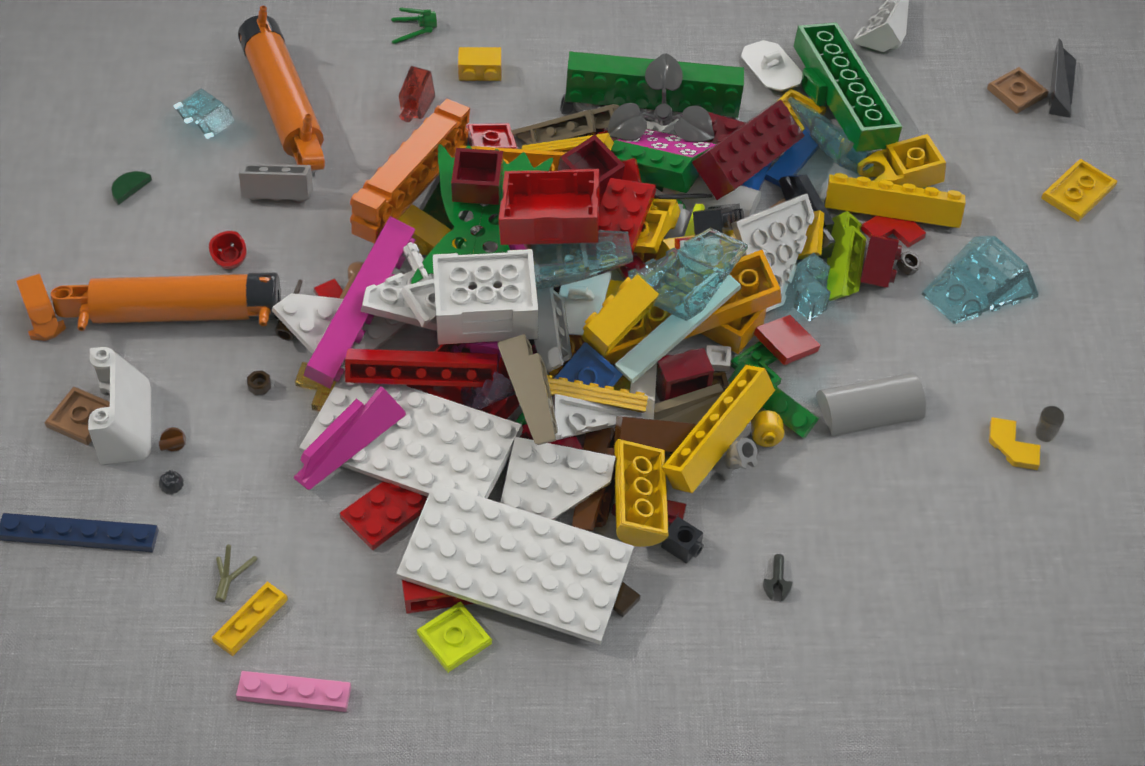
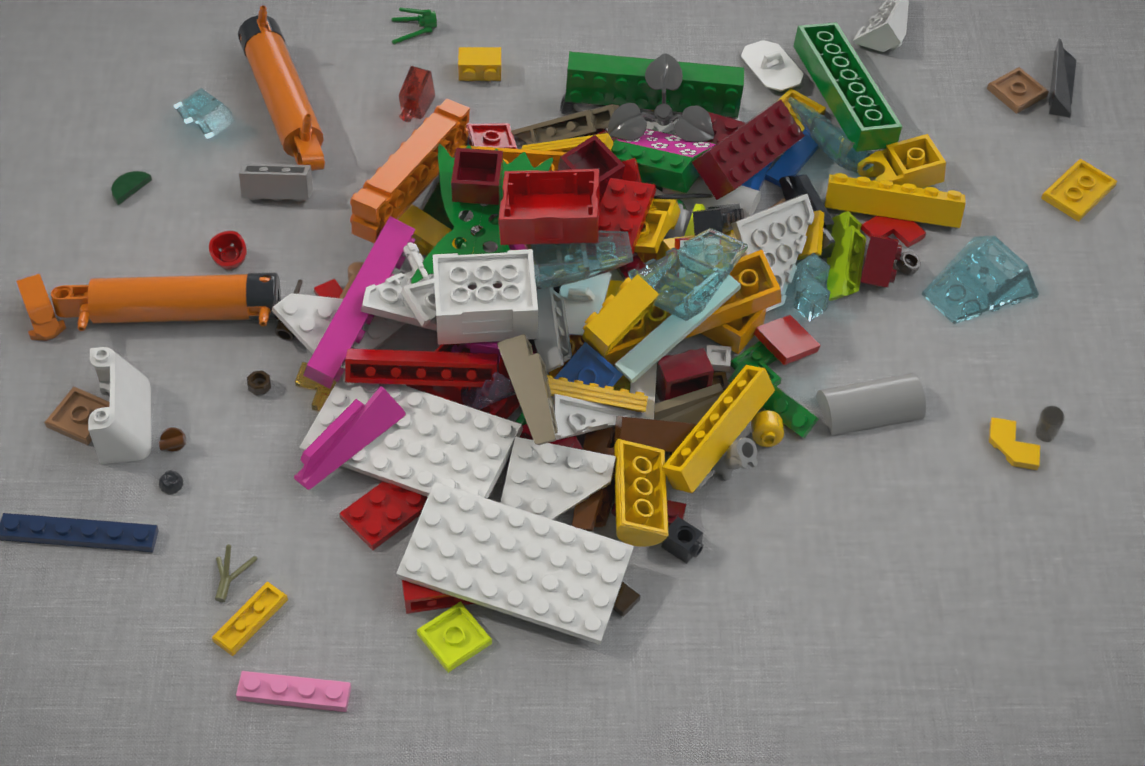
pearl dark grey bar [763,554,793,601] -> none
green tile [801,67,827,106] -> none

